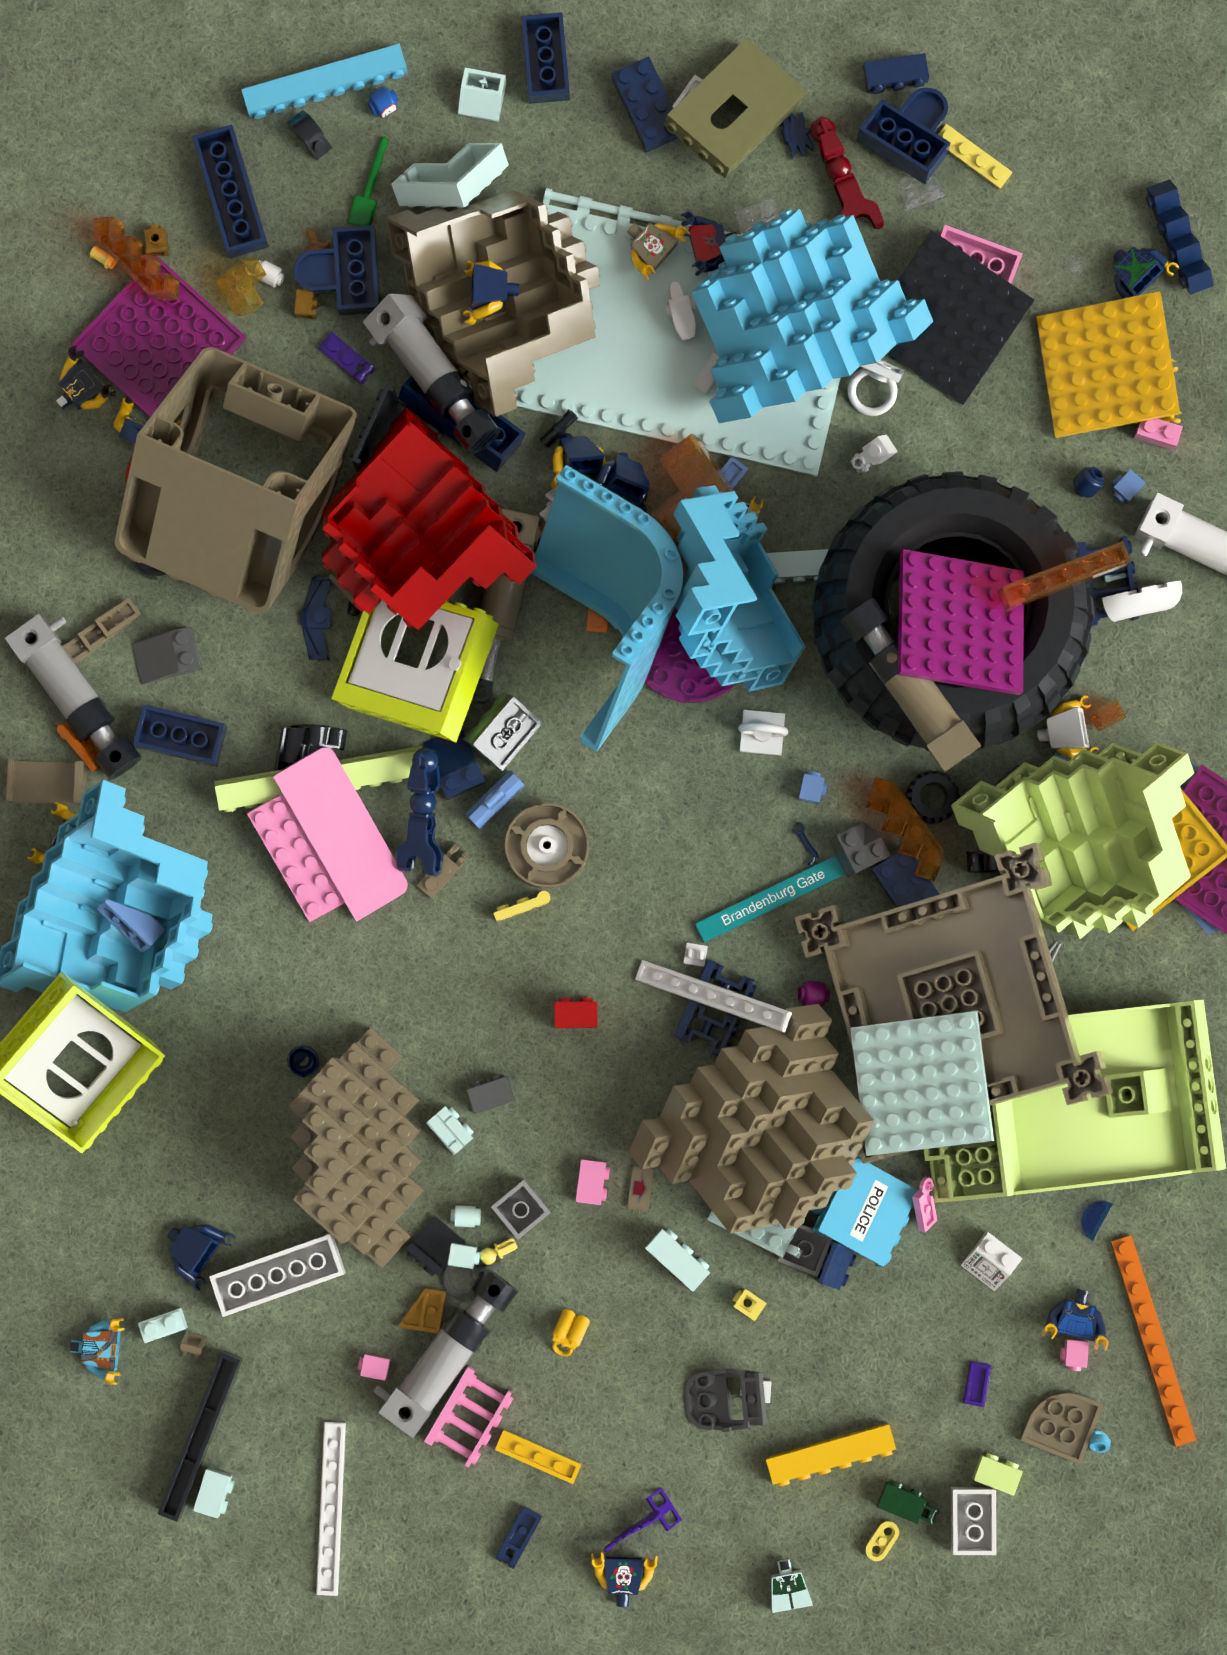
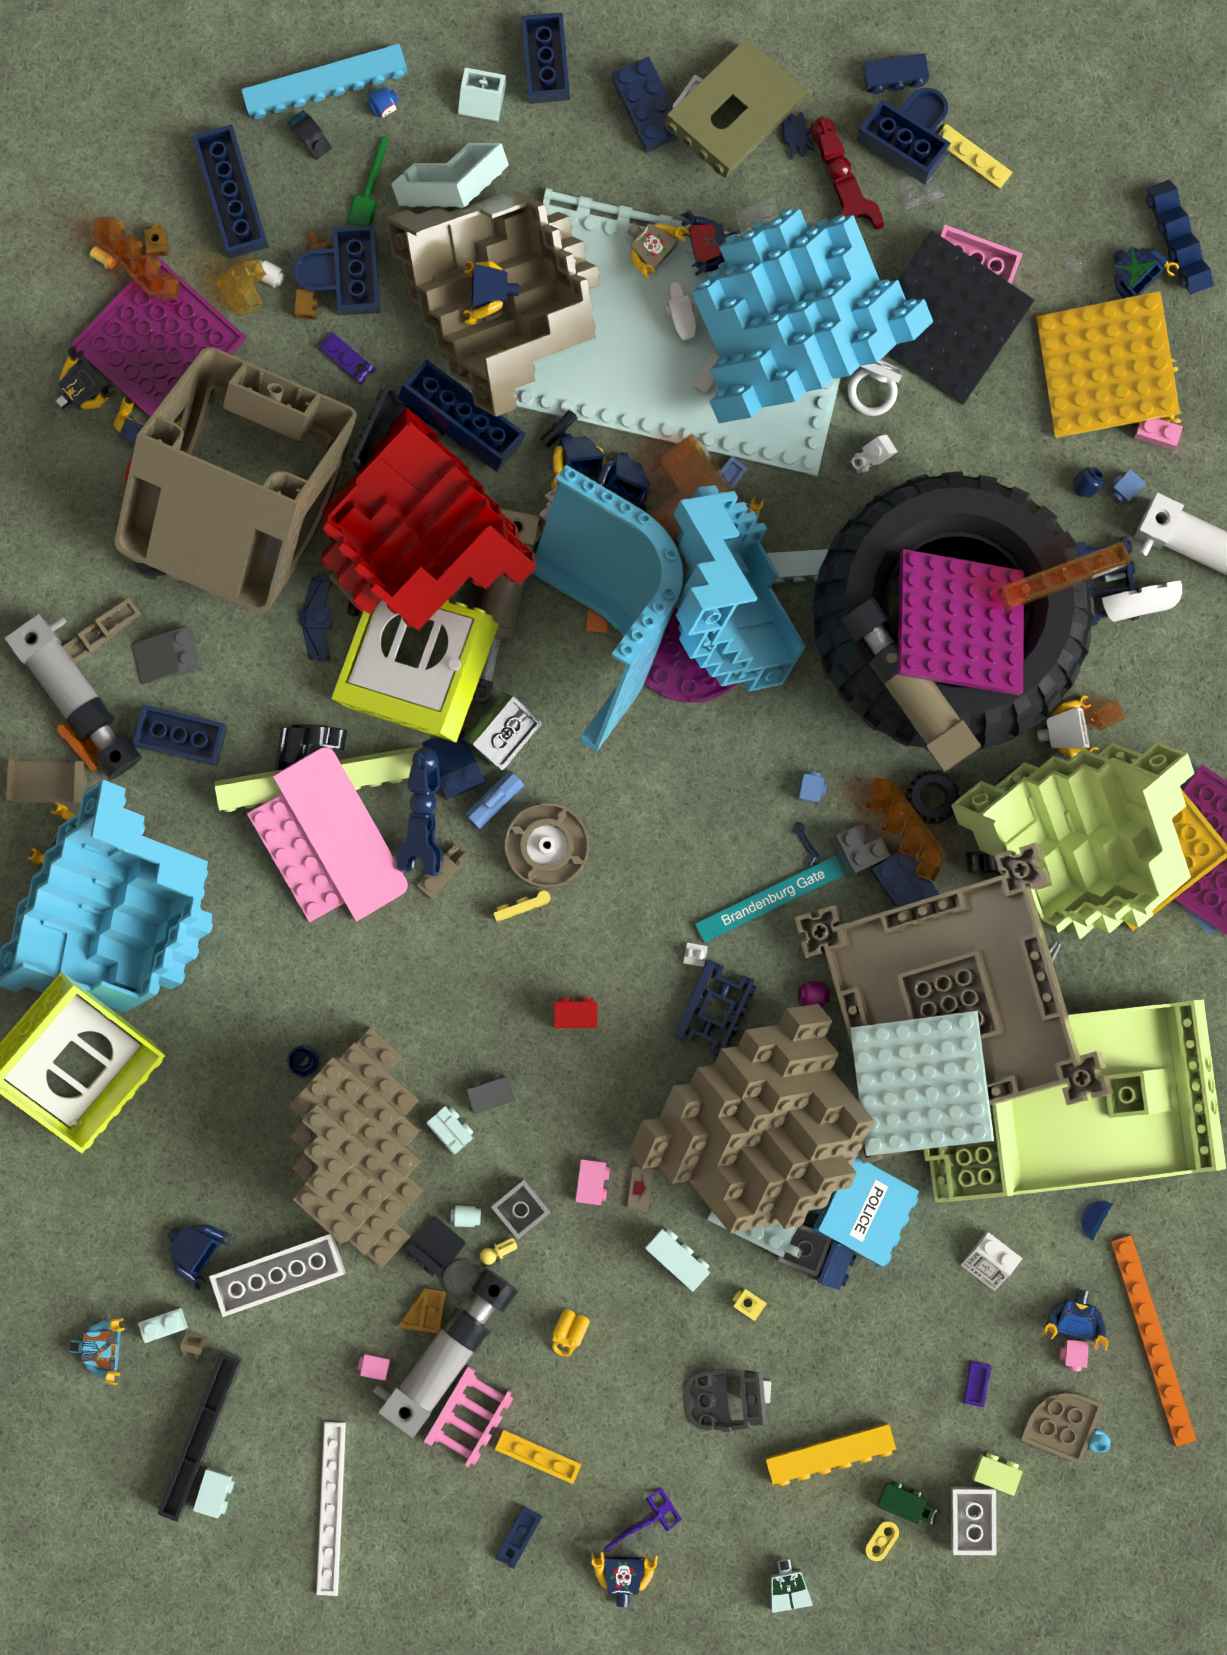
medium blue slope [96,899,165,953] -> none
piece [363,294,500,454] -> none
light aqua brick [448,1243,481,1269] -> none
white tile [635,960,792,1033] -> none
white tile [738,710,788,756] -> none
bright pink hinge [912,1177,937,1232] -> none

